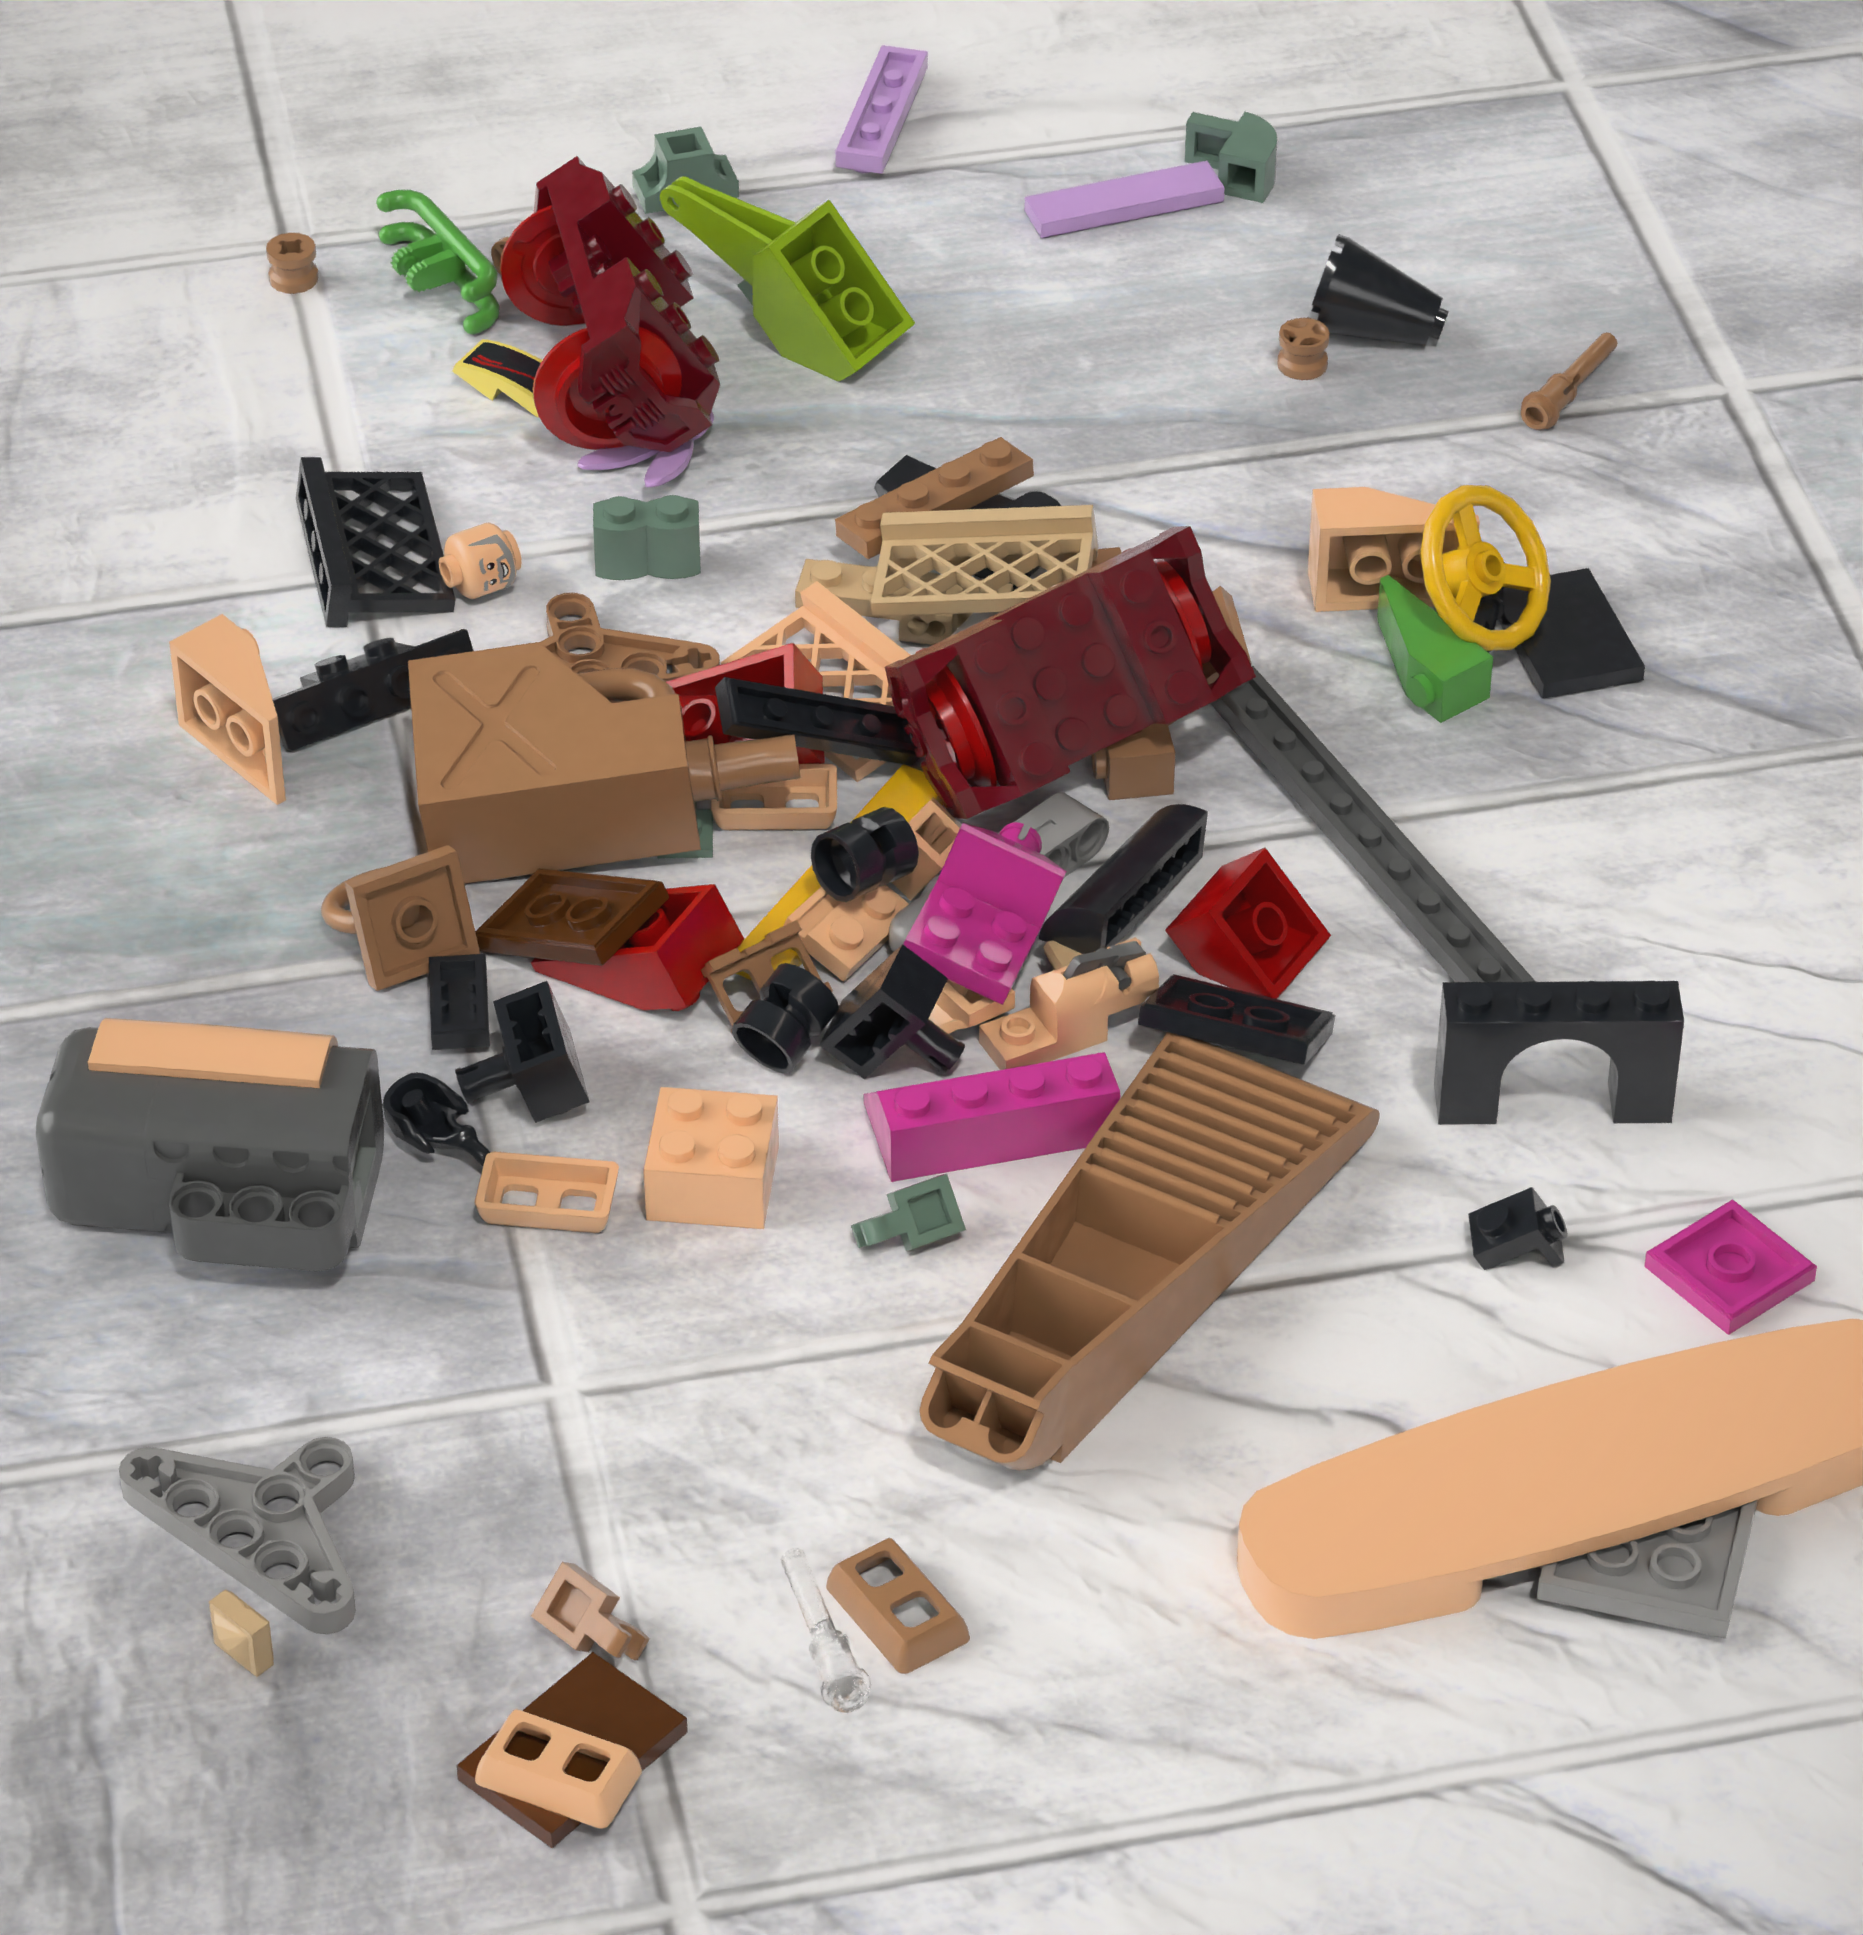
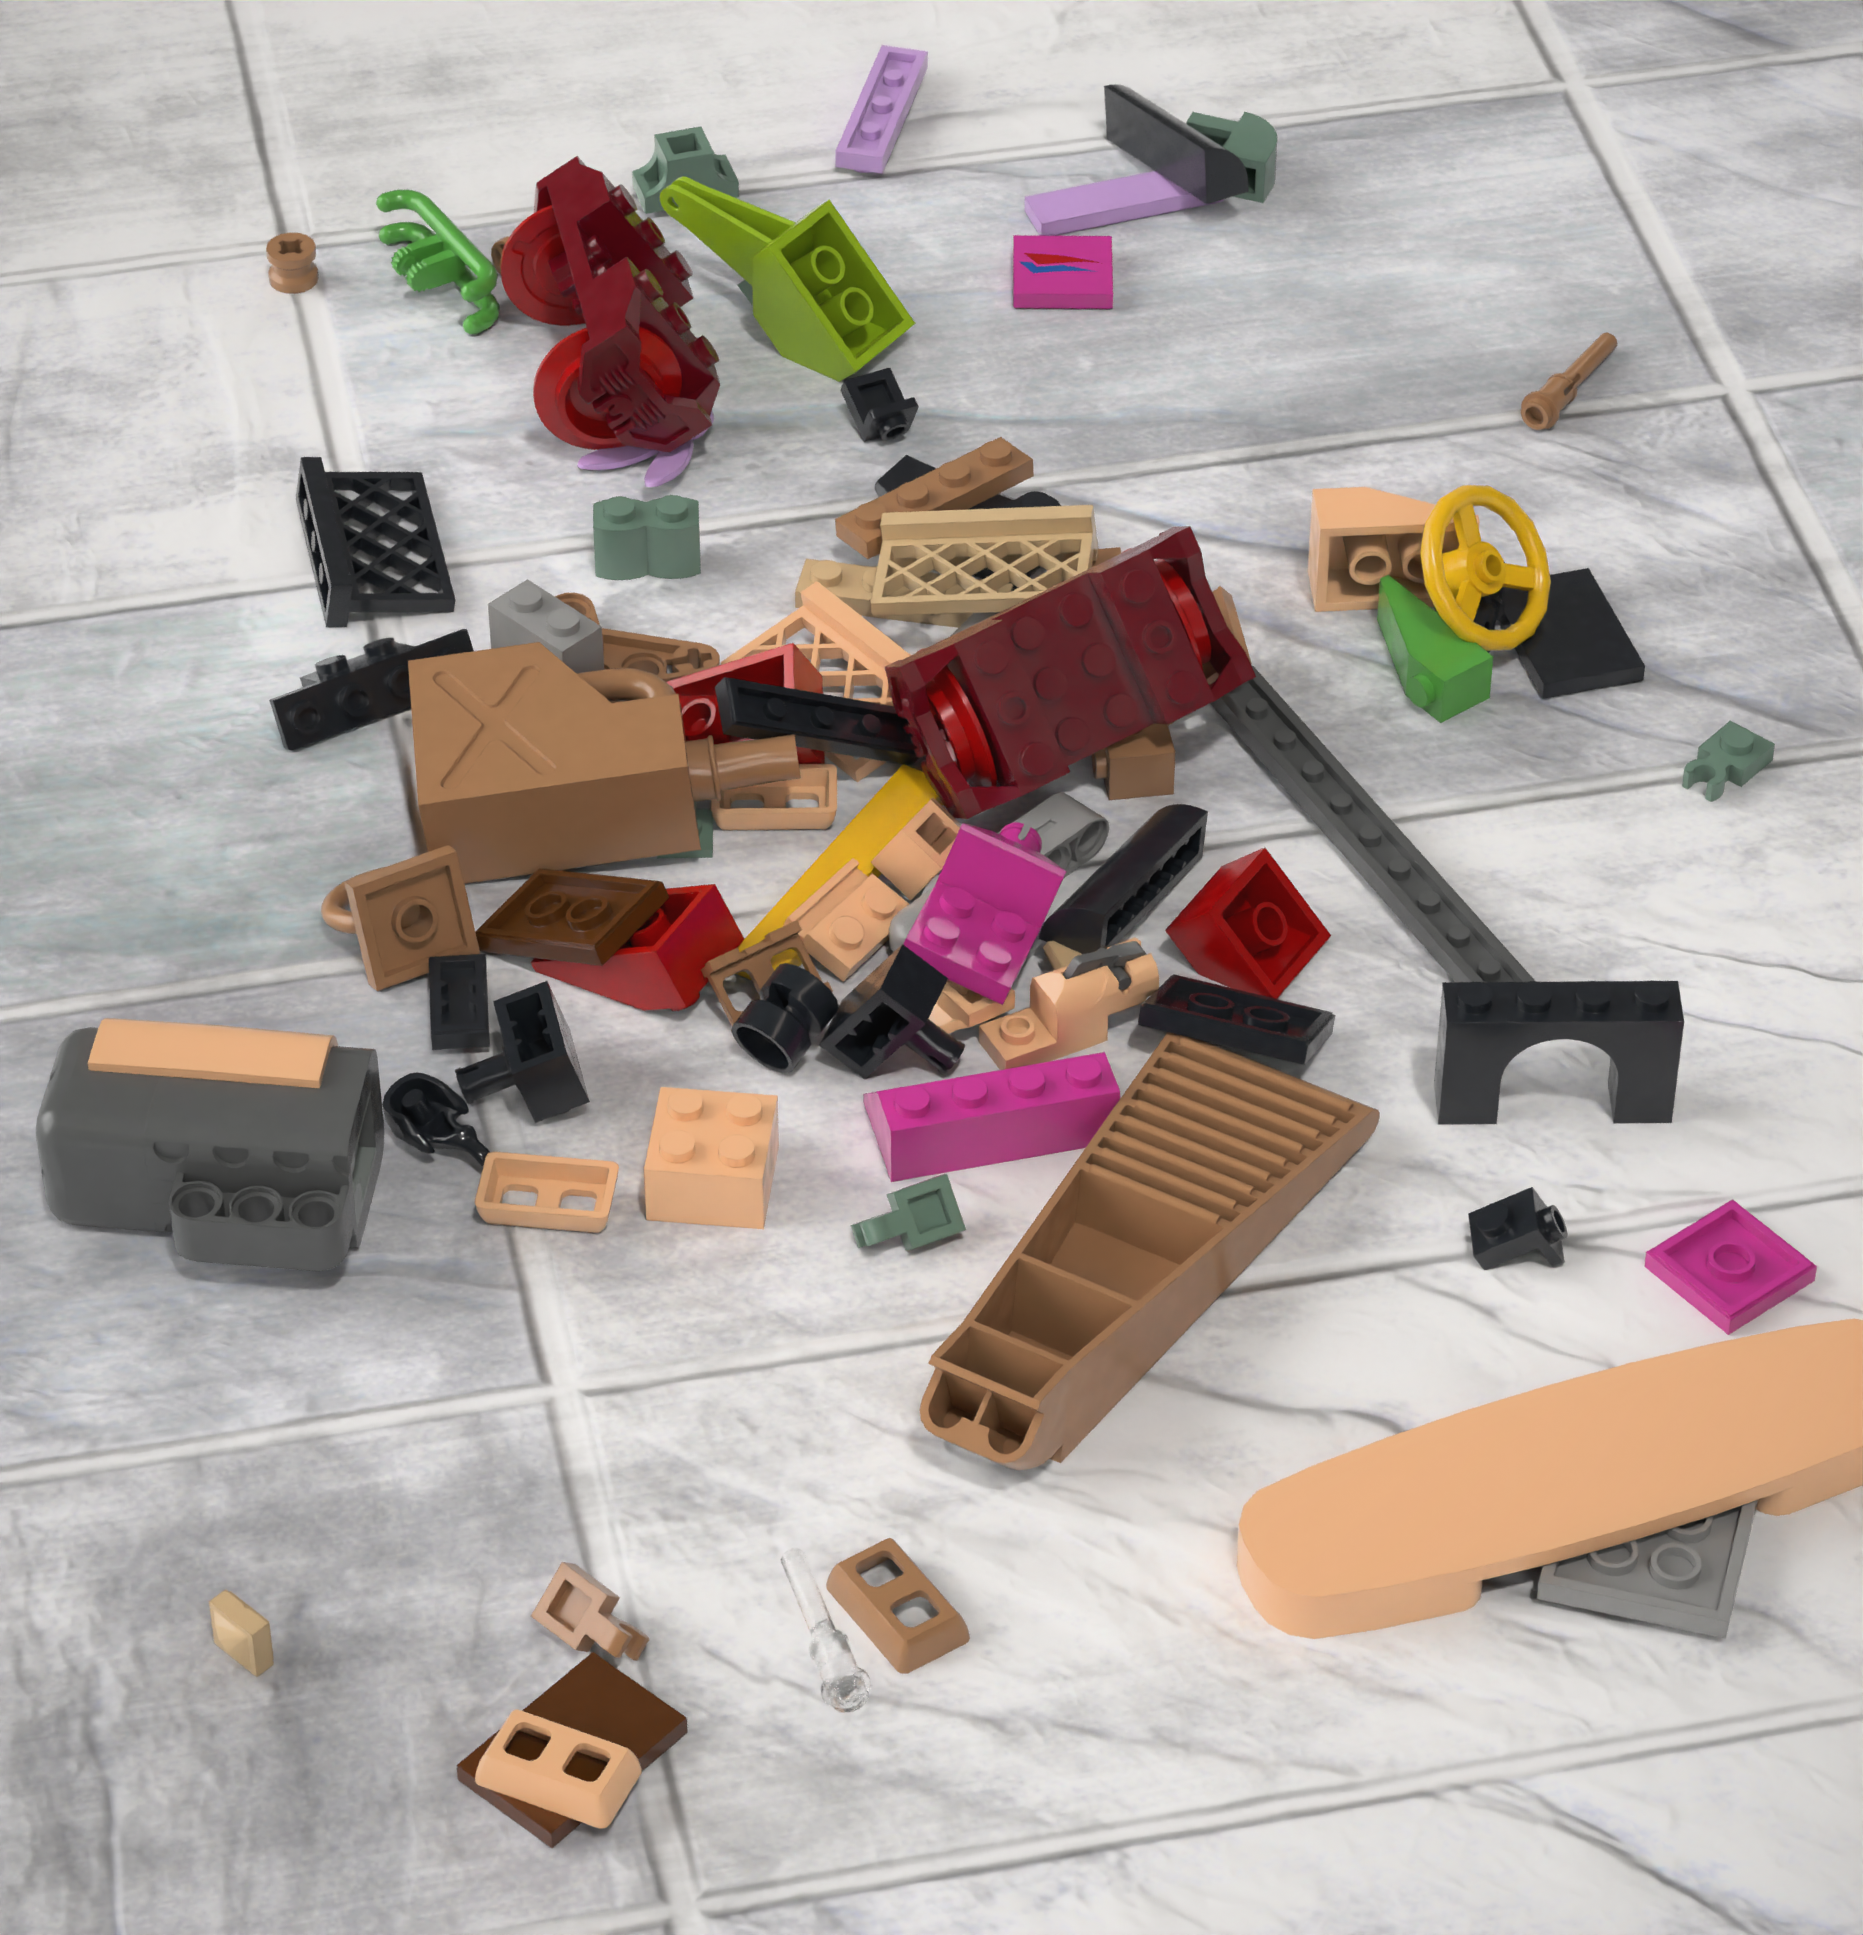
light grey beam [119,1437,356,1634] -> none
light nougat slope [169,614,286,805] -> none
light nougat head [439,523,522,599] -> none
slope [452,339,542,418] -> none
black wheel [811,807,919,902] -> none
tan piece [899,614,958,645] -> none
medium nougat wheel [1277,318,1330,380] -> none
black cone [1307,234,1449,346] -> none
none -> light grey brick [488,579,604,673]
none -> black bracket [840,367,919,442]
none -> dark pink tile [1013,235,1113,309]
none -> black brick [1104,84,1249,204]
none -> sand green plate [1682,721,1775,802]

